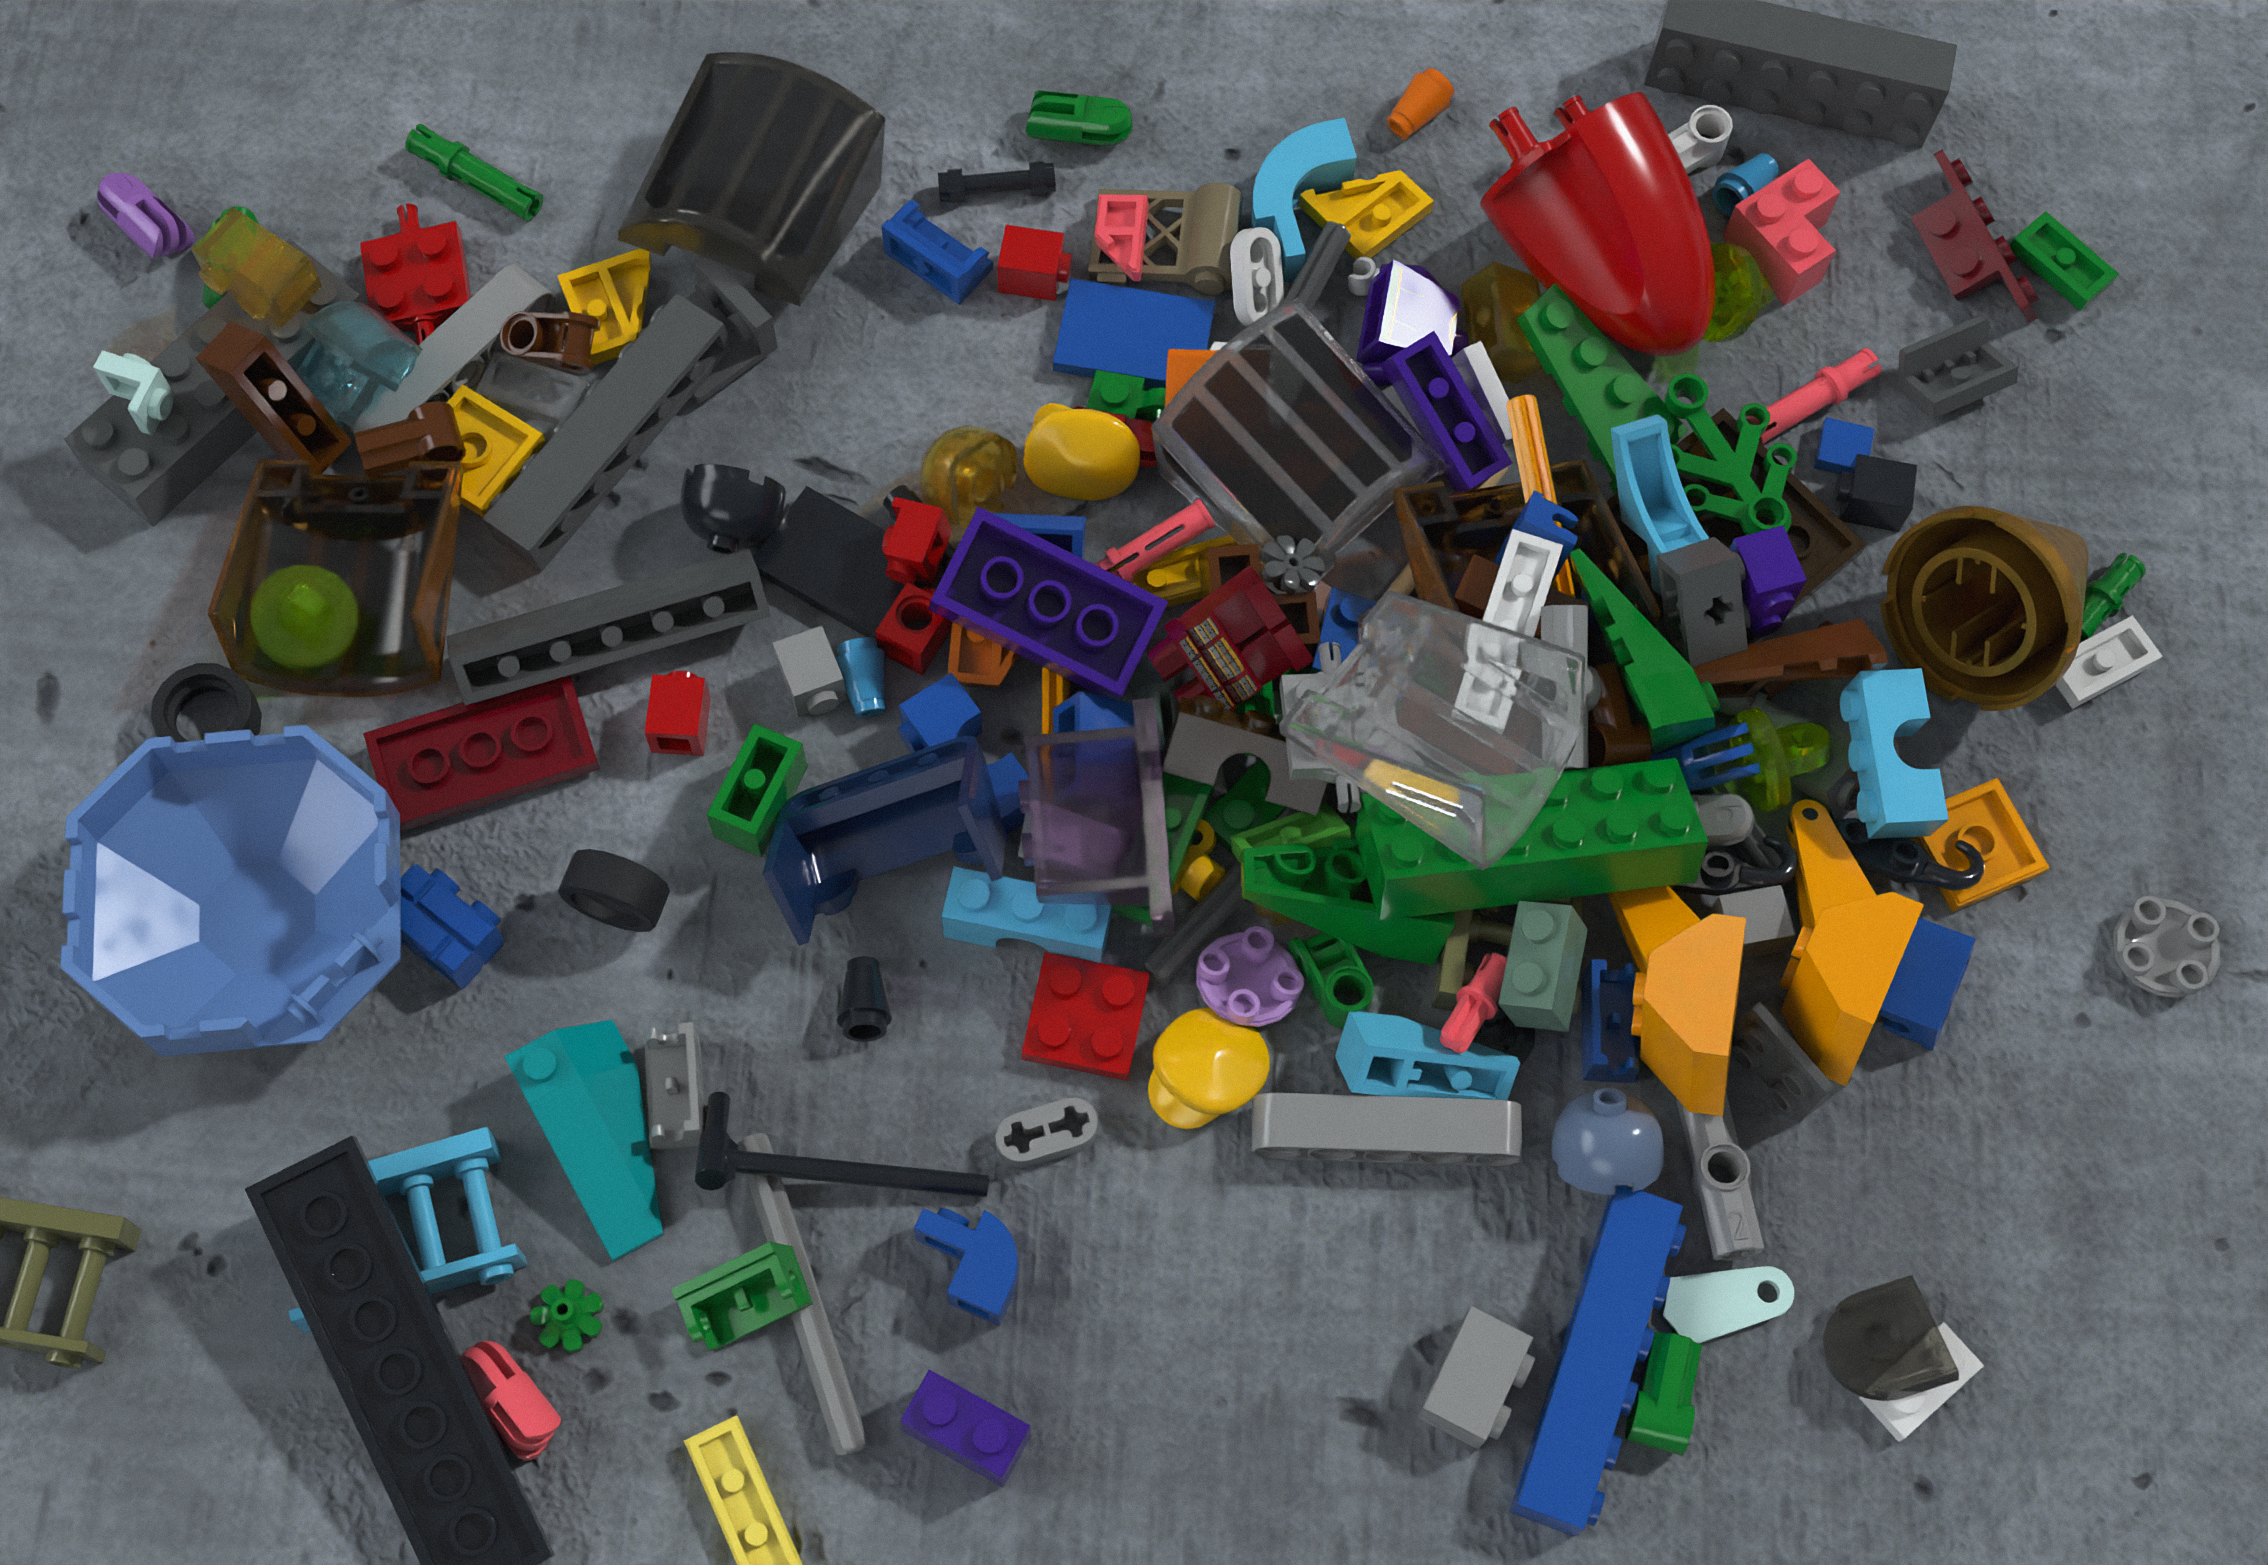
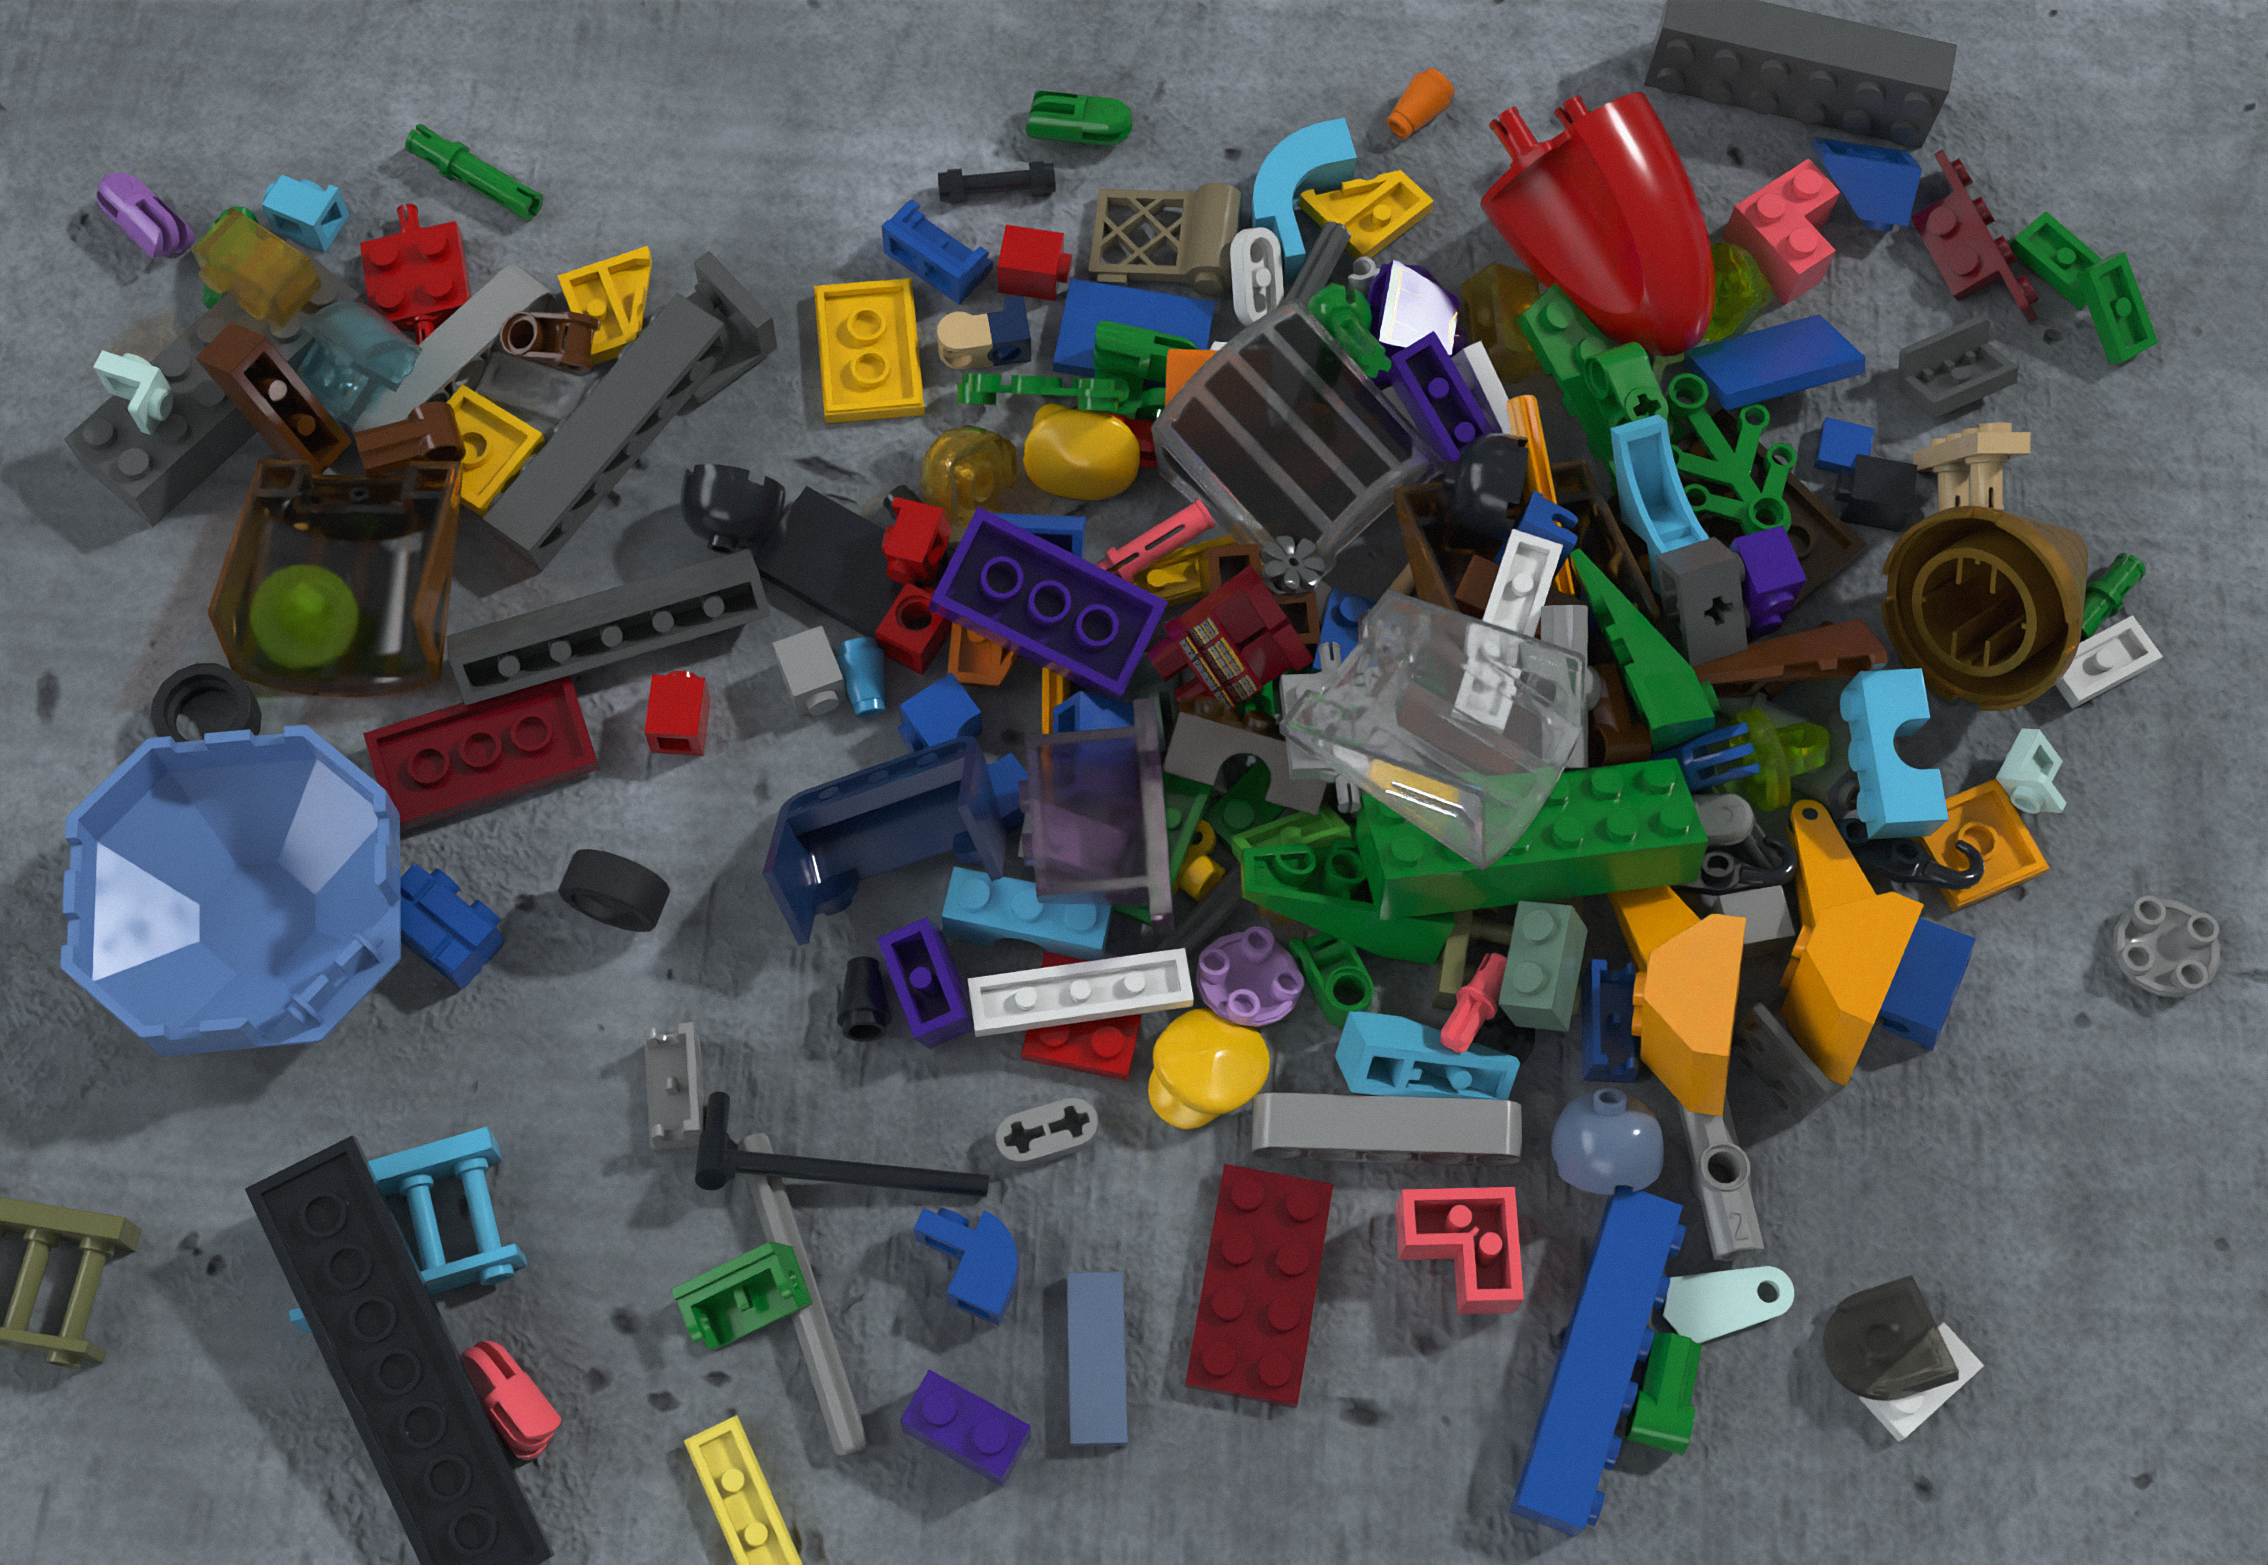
teal wedge [504,1019,664,1263] -> none
green plant [530,1279,604,1353] -> none
windscreen [618,52,886,307] -> none
green brick [706,723,808,858] -> none
coral tile [1094,194,1149,282] -> none
light grey brick [1416,1306,1535,1449] -> none
white piece [1668,105,1733,174] -> none
dark azure cone [1712,153,1779,217] -> none
coral pin [1746,348,1881,445] -> none
none -> medium azure brick [261,174,349,253]
none -> yellow tile [814,278,925,424]
none -> dark purple brick [877,917,974,1049]
none -> leg [937,296,1031,370]
none -> green plant [957,373,1125,411]
none -> white plate [967,948,1194,1037]
none -> sand blue tile [1067,1271,1128,1447]
none -> green arm [1093,320,1200,383]
none -> dark red plate [1184,1164,1334,1408]
none -> green piece [1303,282,1392,378]
none -> coral brick [1395,1187,1524,1315]
none -> black cylinder [1441,433,1528,540]
none -> green piece [1583,341,1669,437]
none -> blue tile [1684,314,1865,411]
none -> blue slope [1811,136,1922,231]
none -> tan plate [1913,422,2030,512]
none -> light aqua bracket [1996,728,2067,814]
none -> green plate [2076,252,2158,364]

